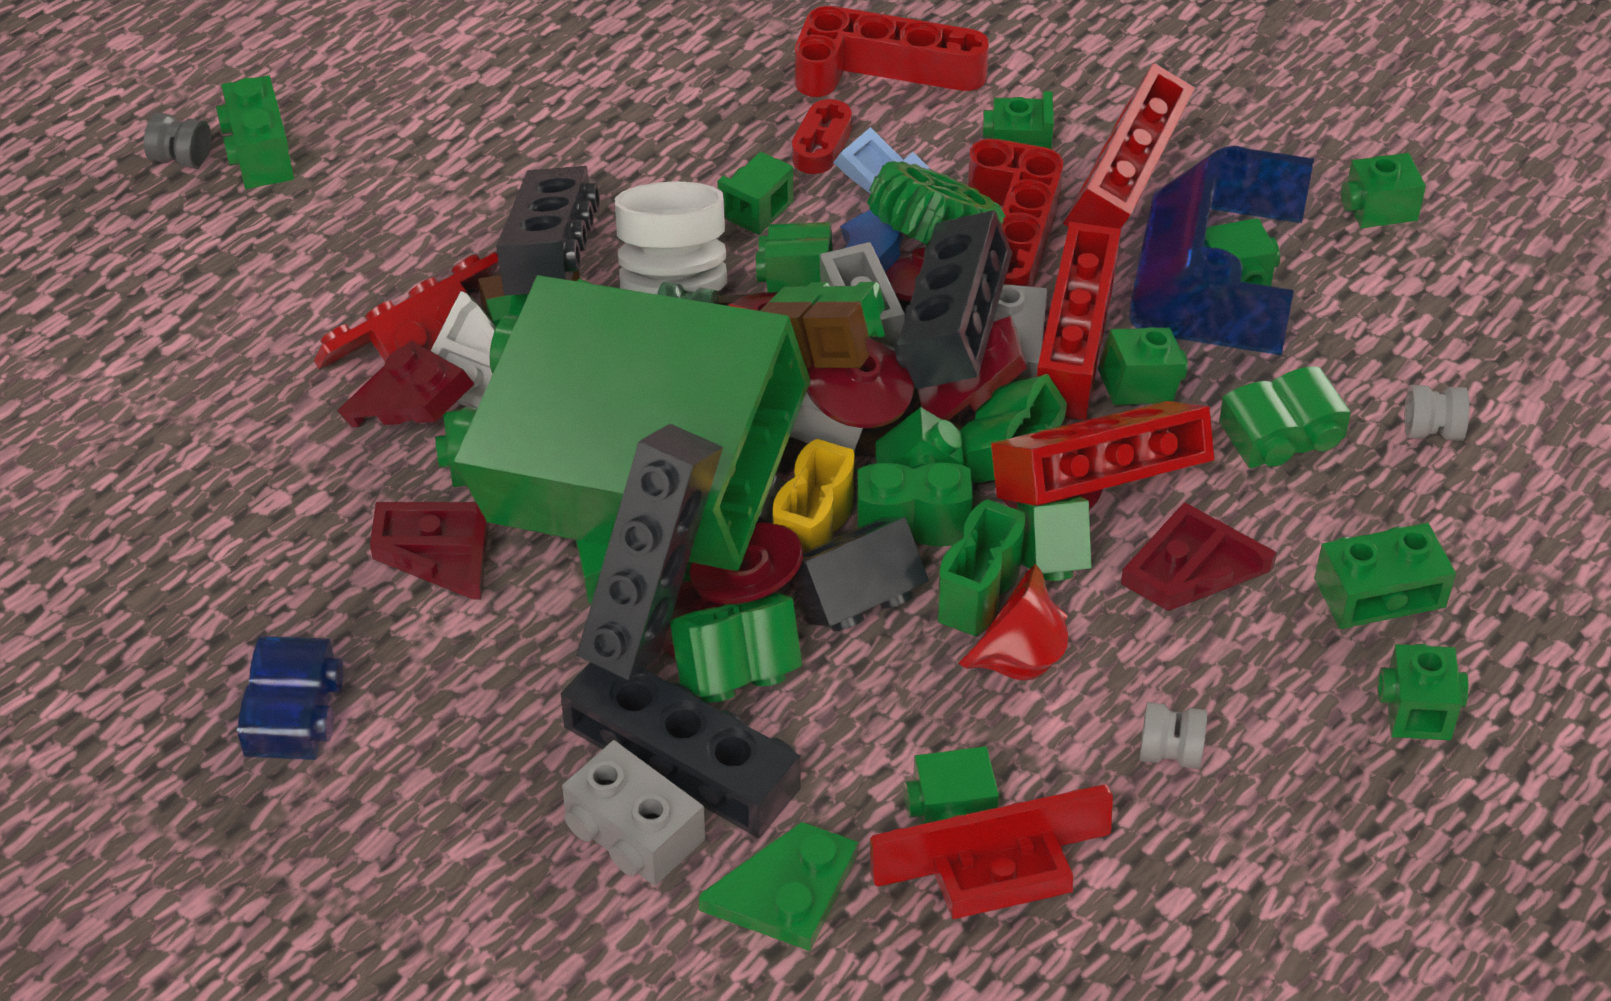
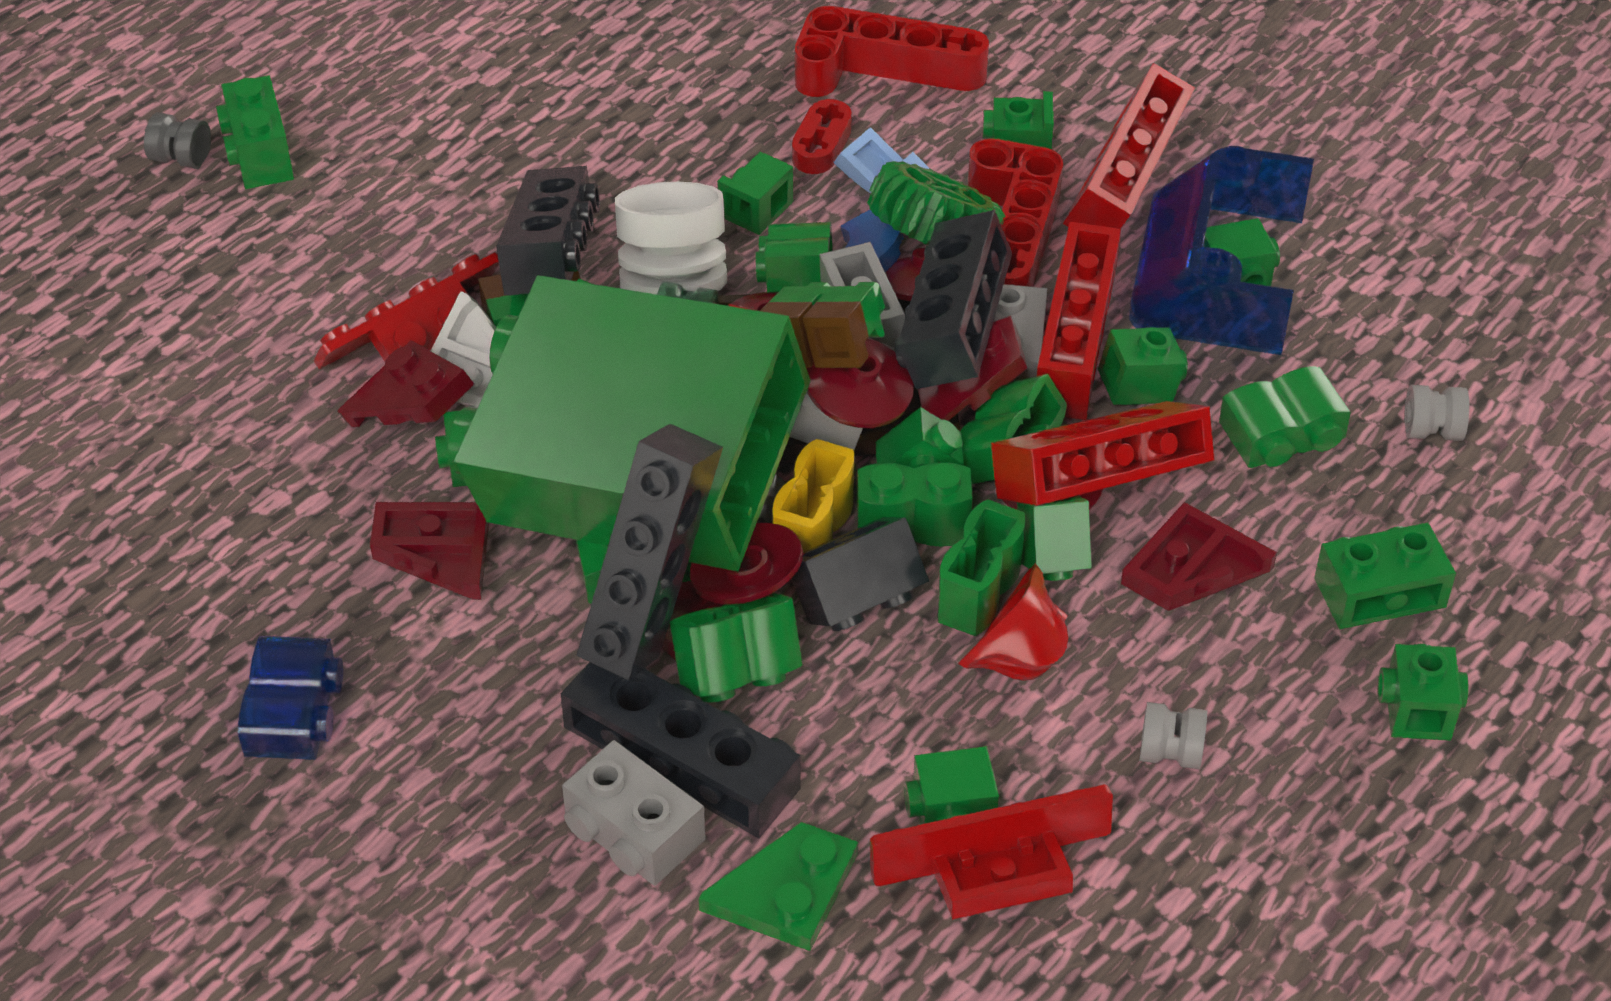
green brick [1341,153,1426,229] -> none

